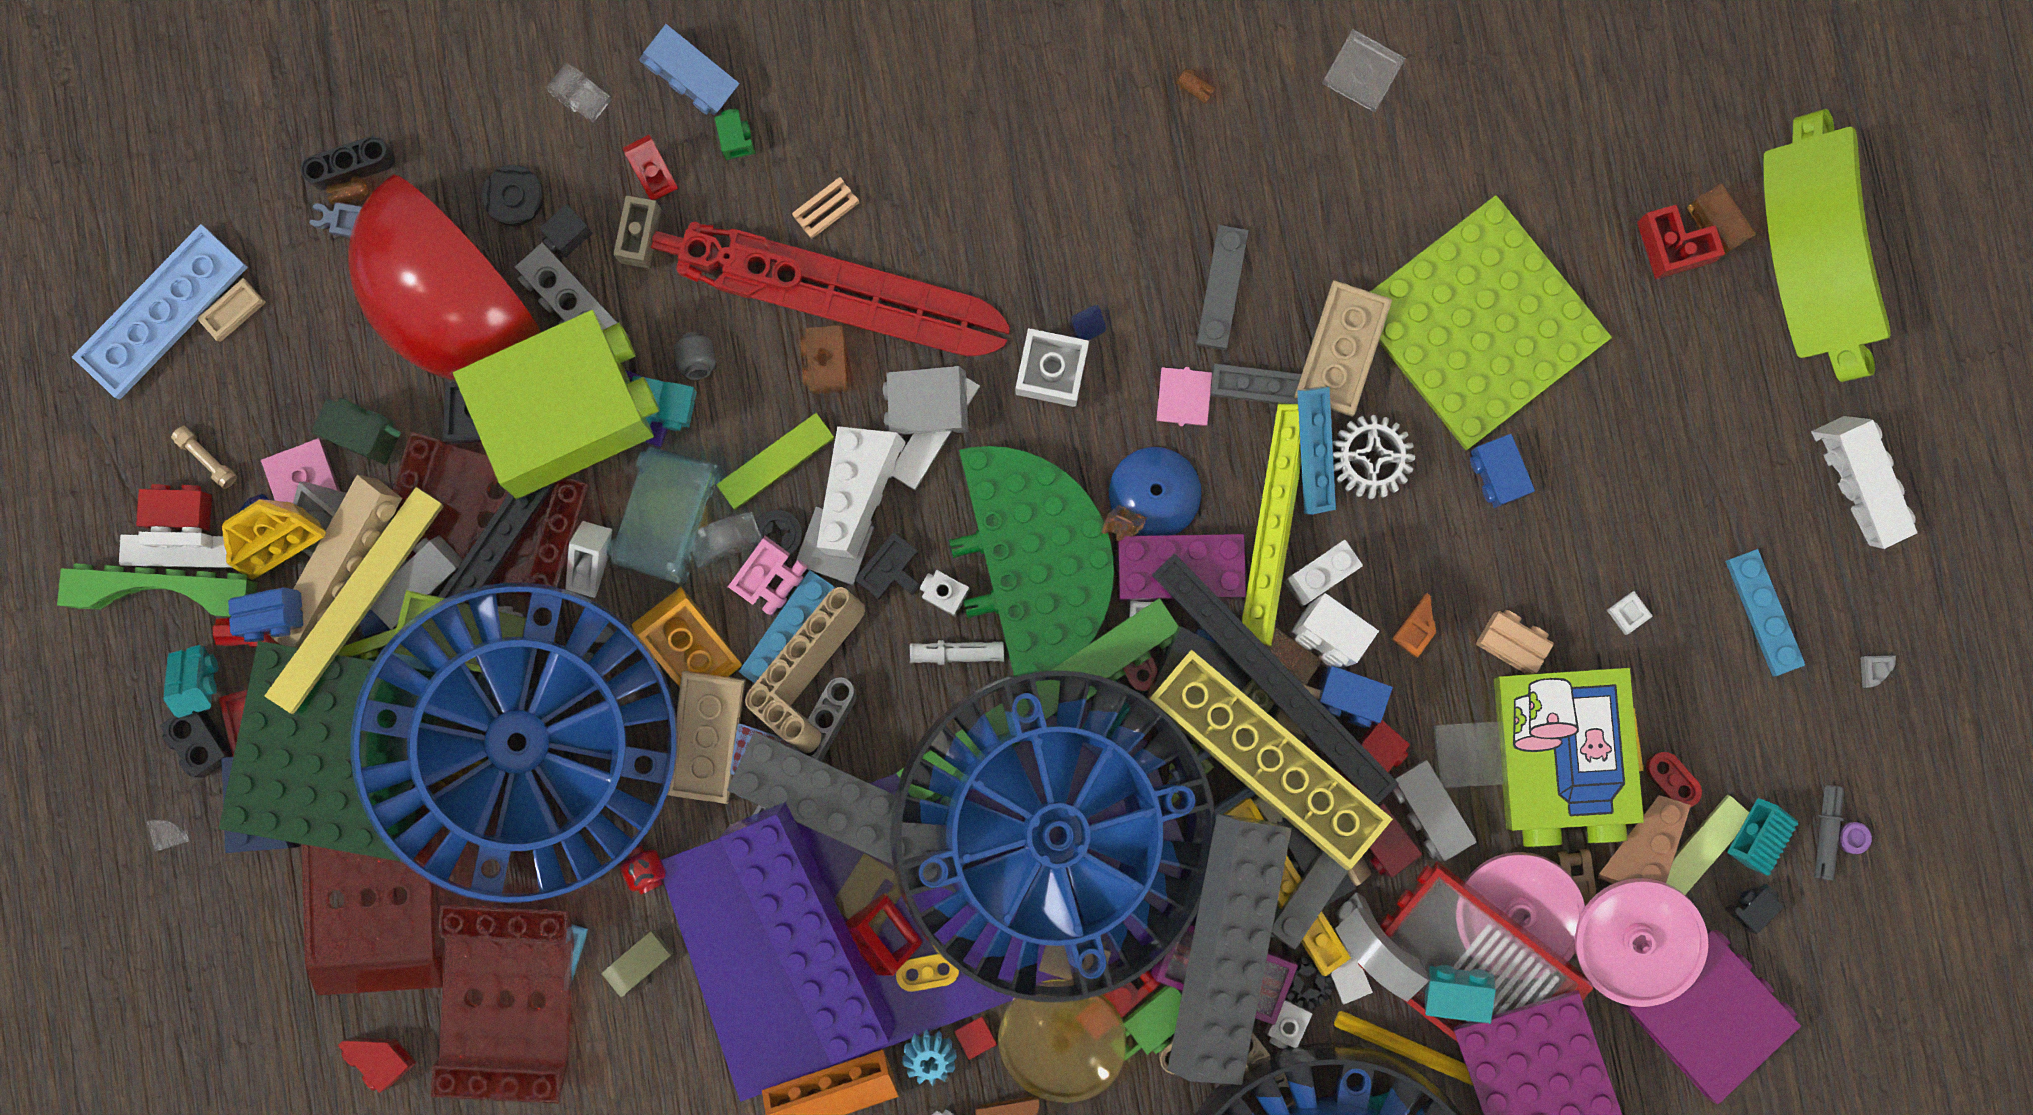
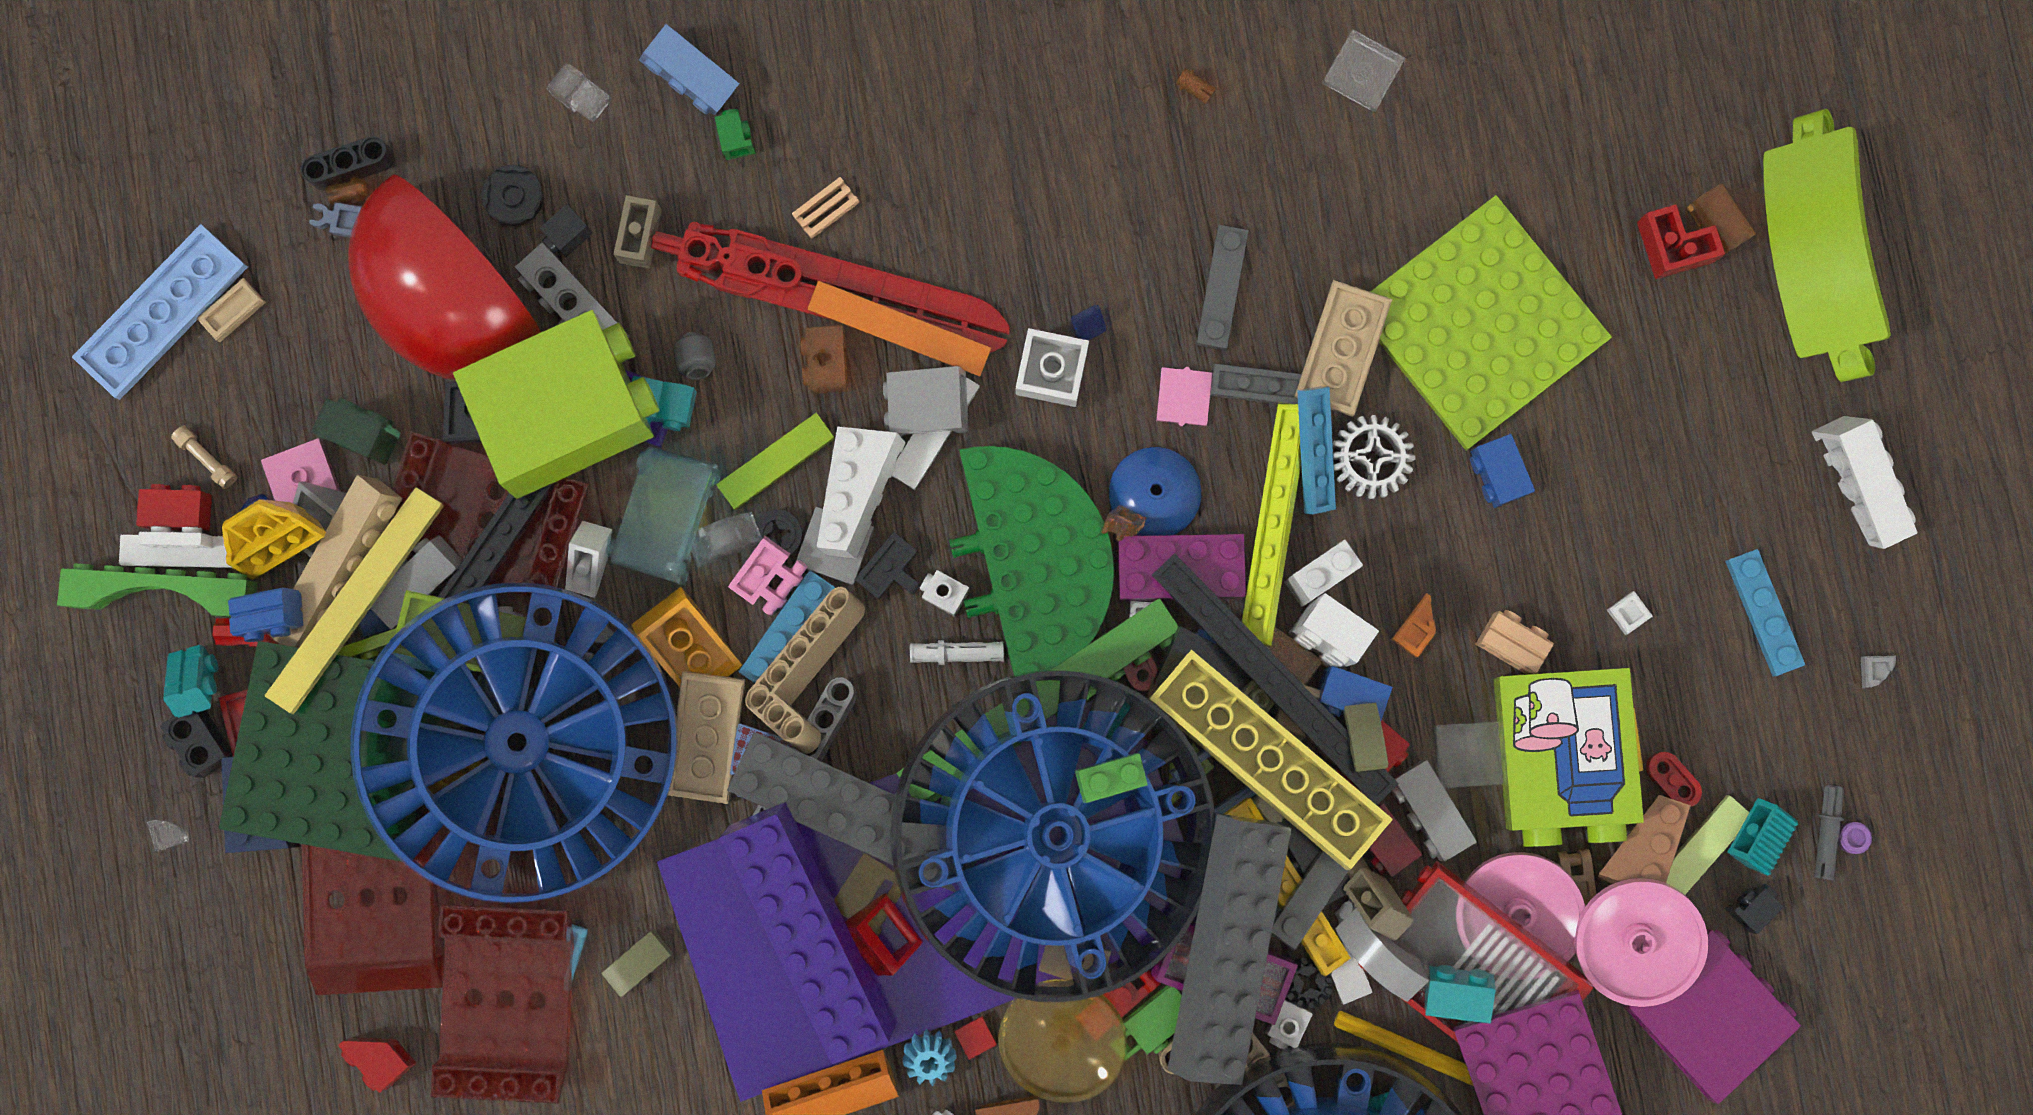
red head [620,846,666,895] -> none
red slope [622,134,678,200] -> none
yellow plate [896,953,959,992] -> none
none -> orange tile [807,281,991,377]
none -> bright green plate [1075,753,1148,803]
none -> olive slope [1344,702,1388,772]
none -> dark tan brick [1344,867,1414,940]

